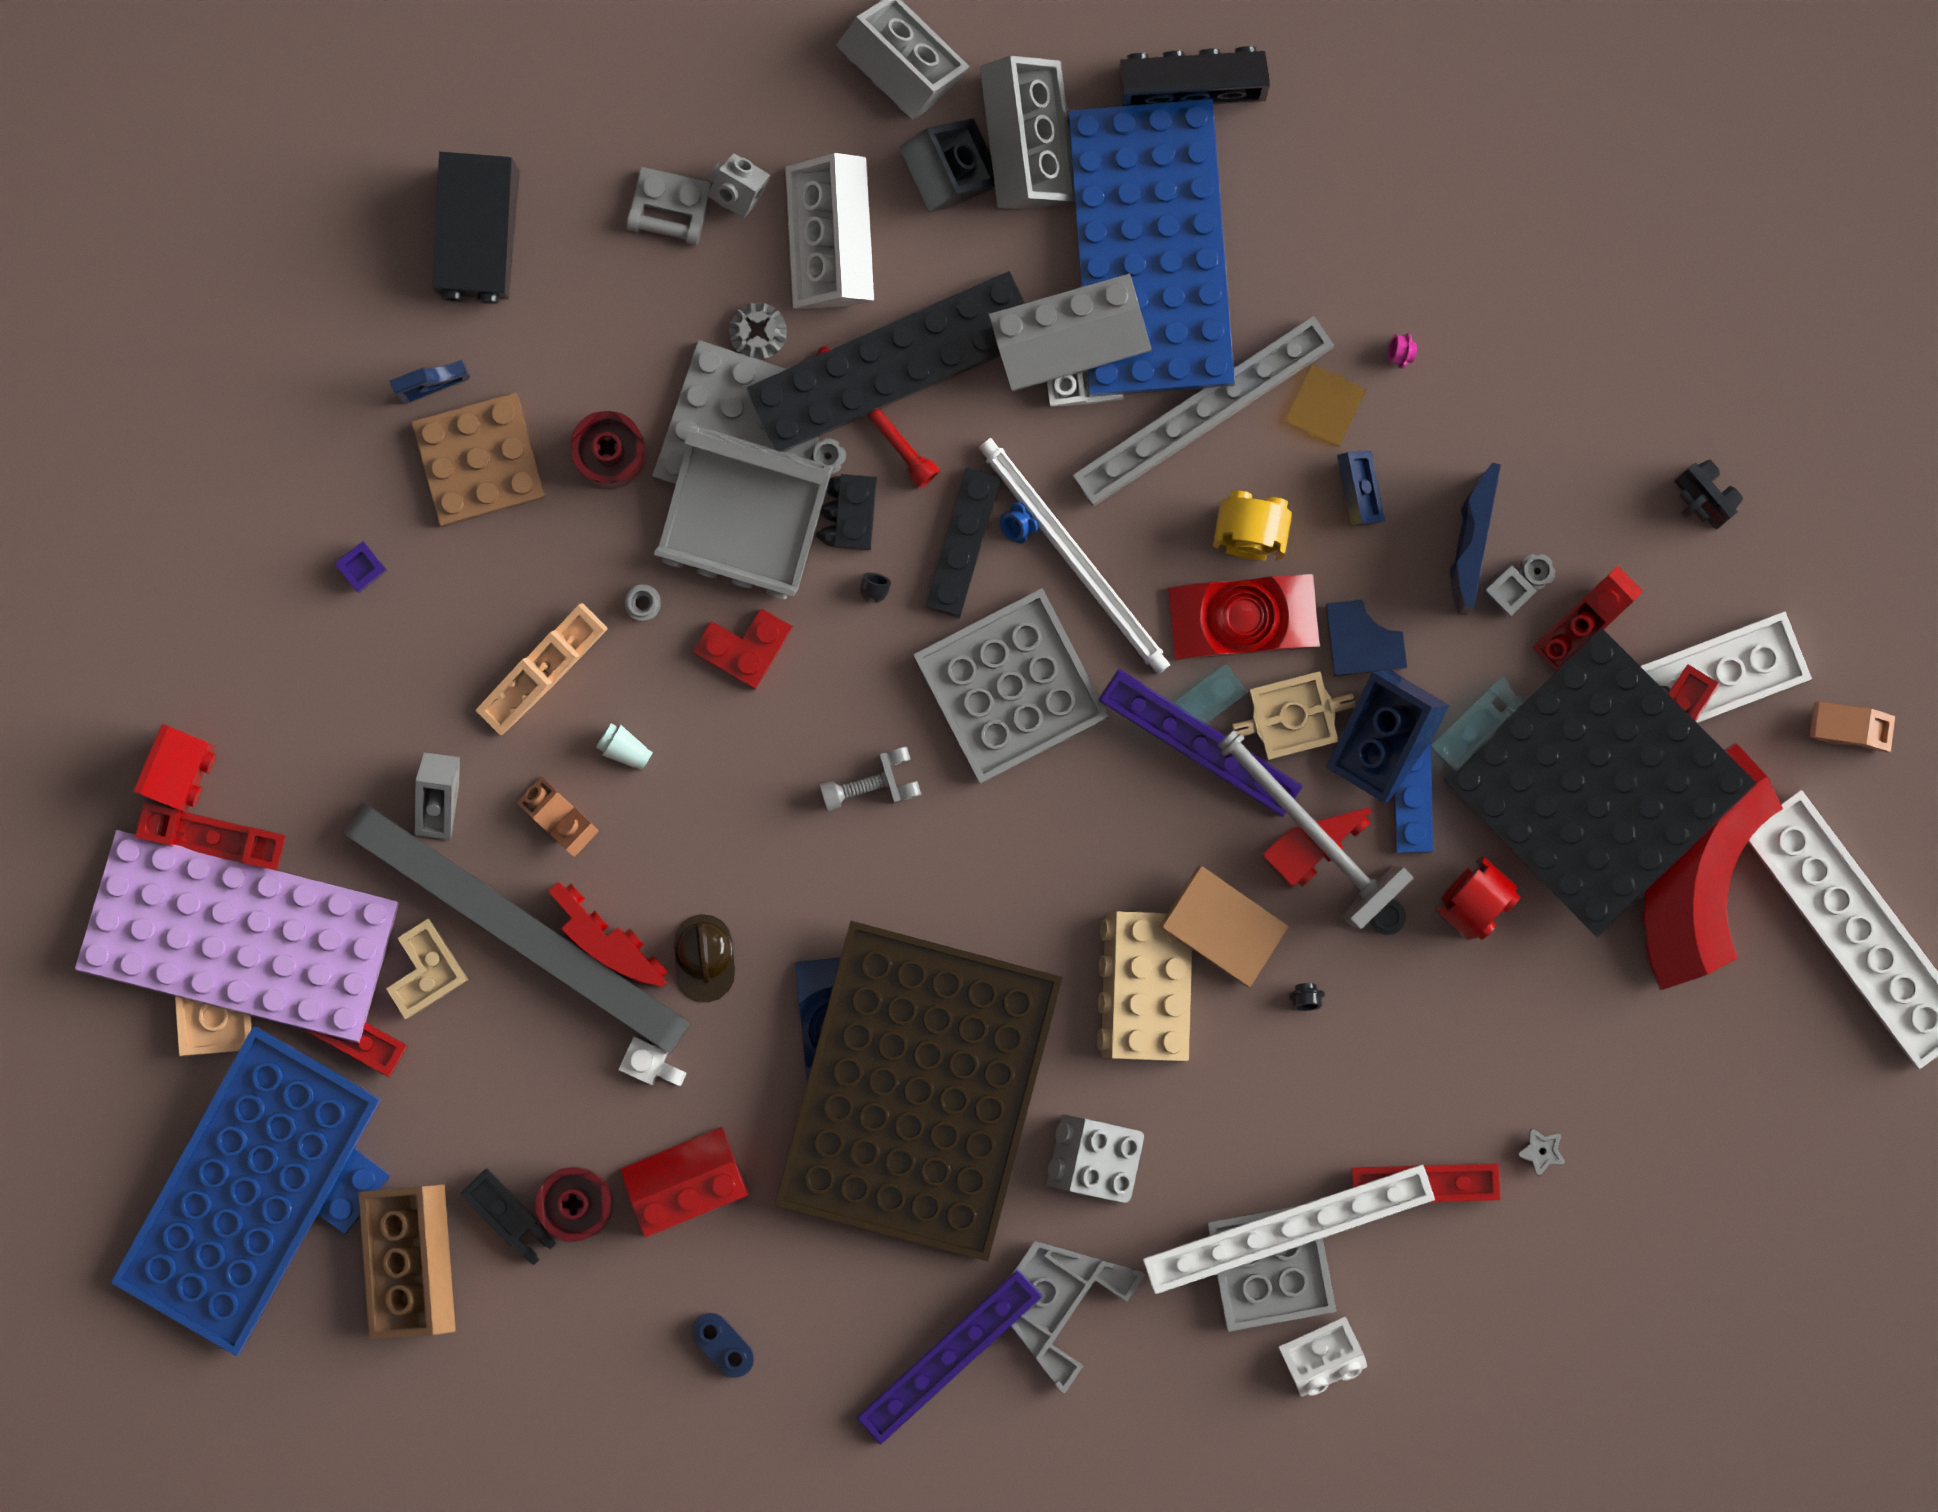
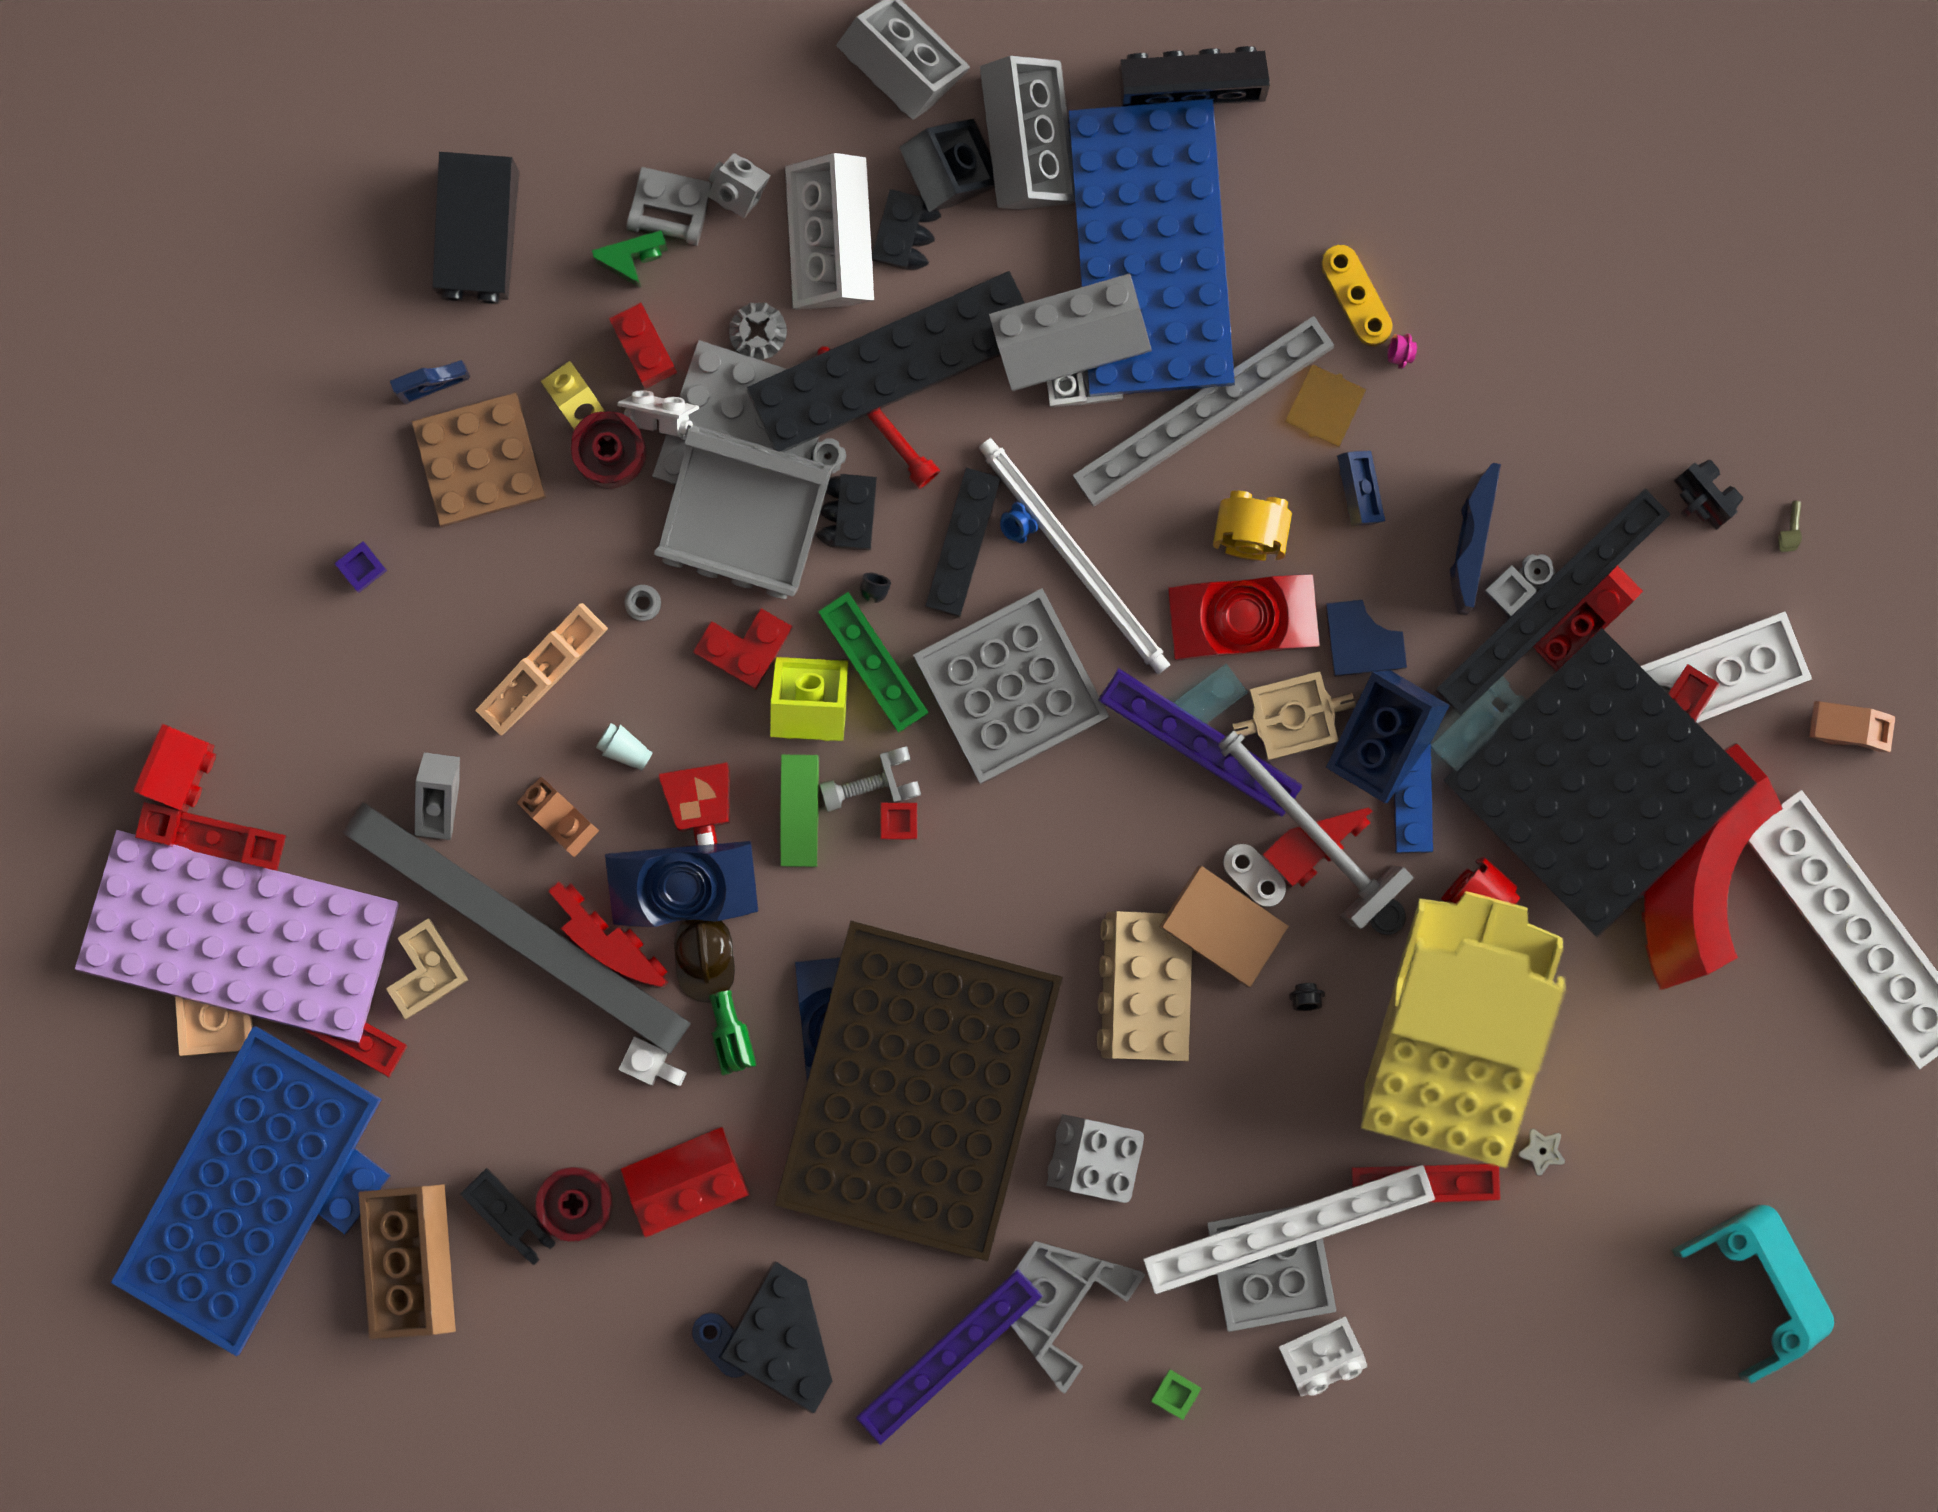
none -> light yellow bracket [541,361,605,430]
none -> green slope [592,230,668,287]
none -> dark blue slope [605,841,758,927]
none -> red brick [609,302,677,389]
none -> white hinge [618,390,699,437]
none -> red torso [659,762,730,846]
none -> green arm [708,990,757,1076]
none -> black plate [718,1261,832,1414]
none -> neon yellow slope [770,657,848,741]
none -> bright green slope [780,754,819,867]
none -> green plate [818,592,929,733]
none -> black plate [872,189,942,270]
none -> red plate [881,803,917,840]
none -> bright green plate [1151,1369,1202,1420]
none -> white plate [1223,844,1286,907]
none -> yellow plate [1321,245,1392,346]
none -> light yellow piece [1362,891,1564,1168]
none -> black plate [1435,488,1670,716]
none -> teal windscreen [1672,1205,1834,1384]
none -> olive hand [1778,501,1802,552]

